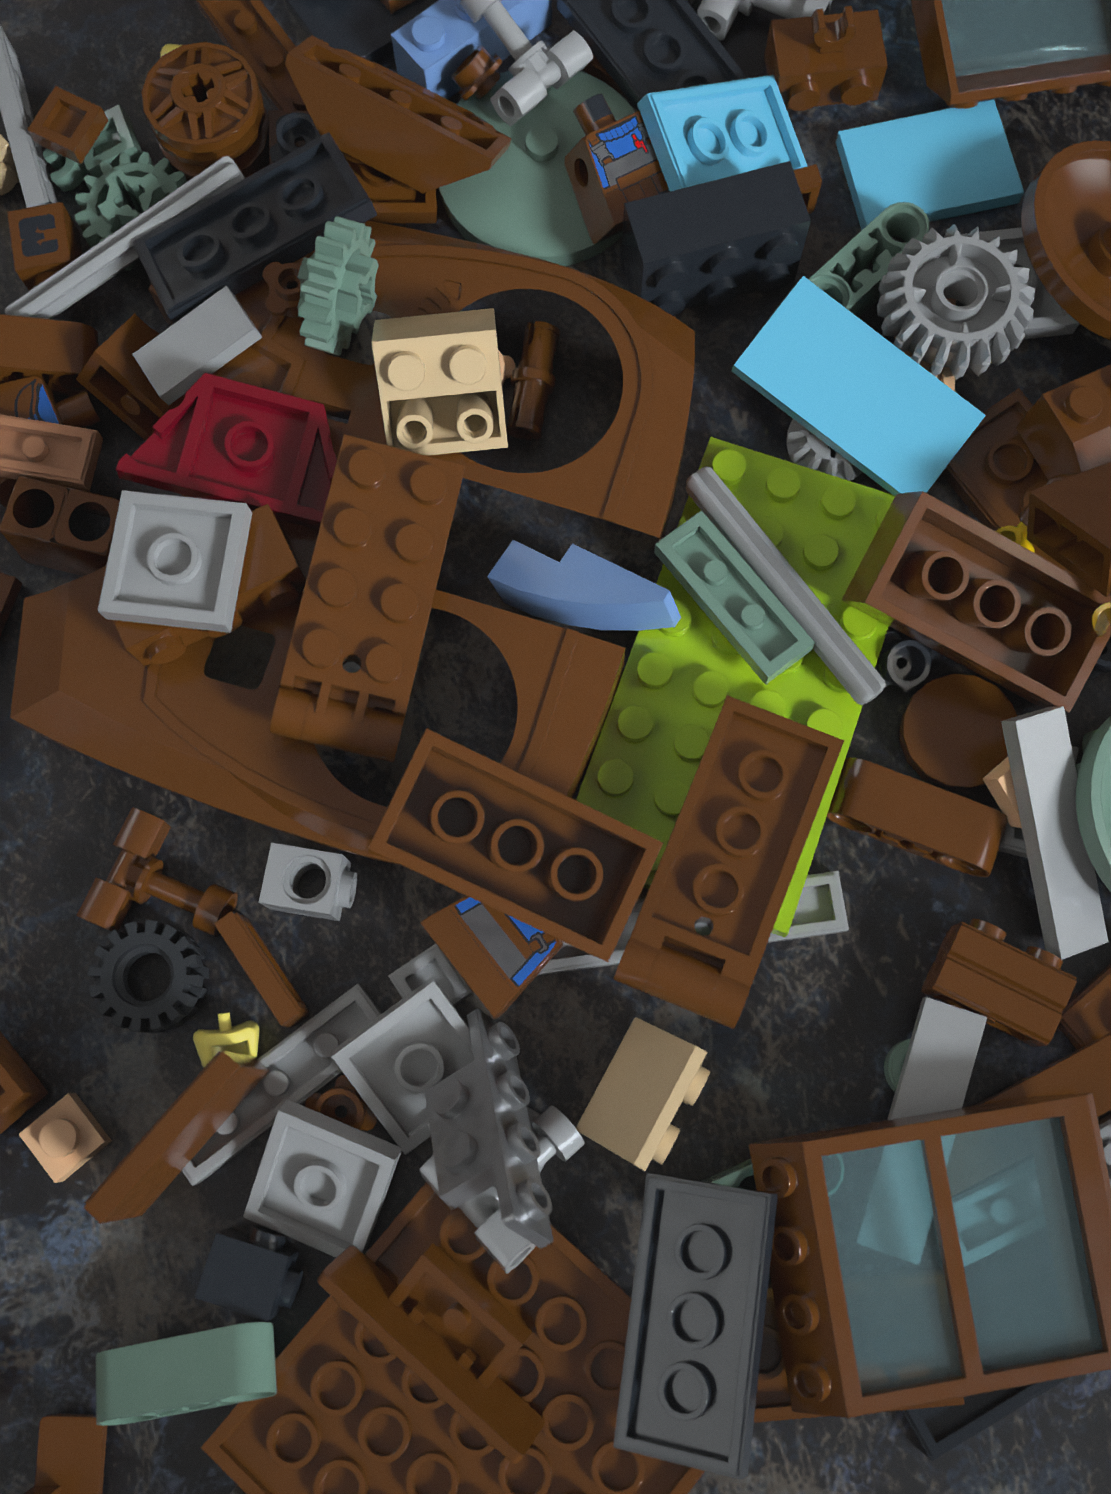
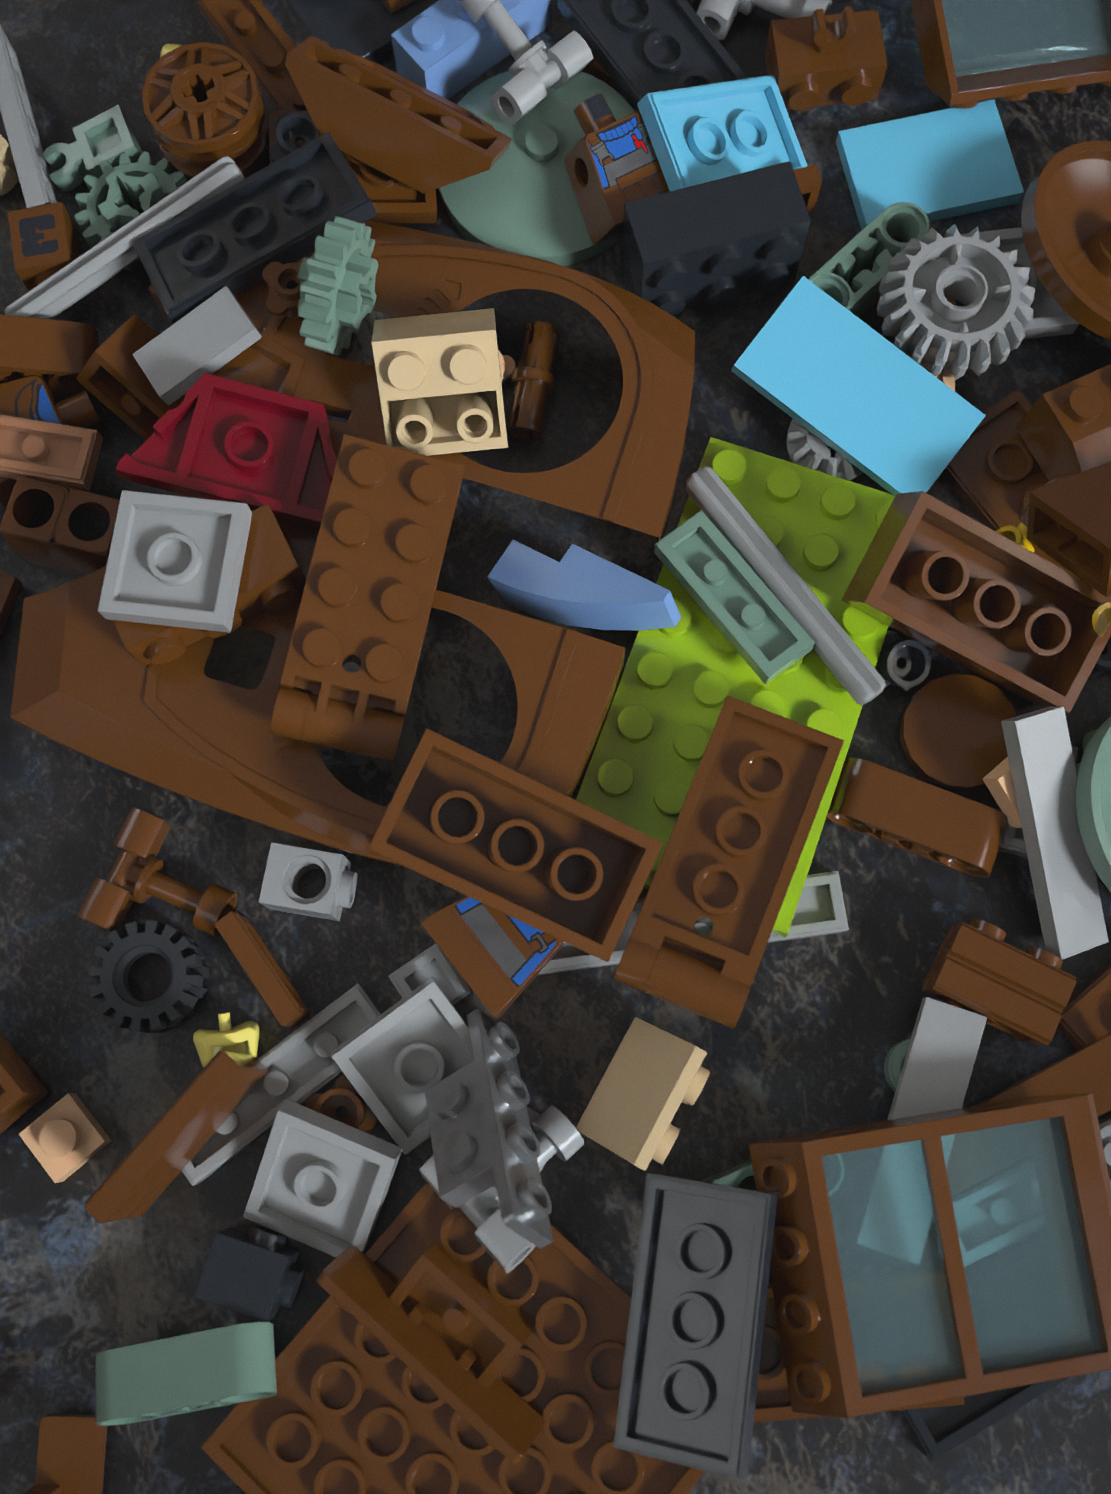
reddish brown plate [27,86,109,164] -> none
reddish brown plate [451,45,503,101] -> none

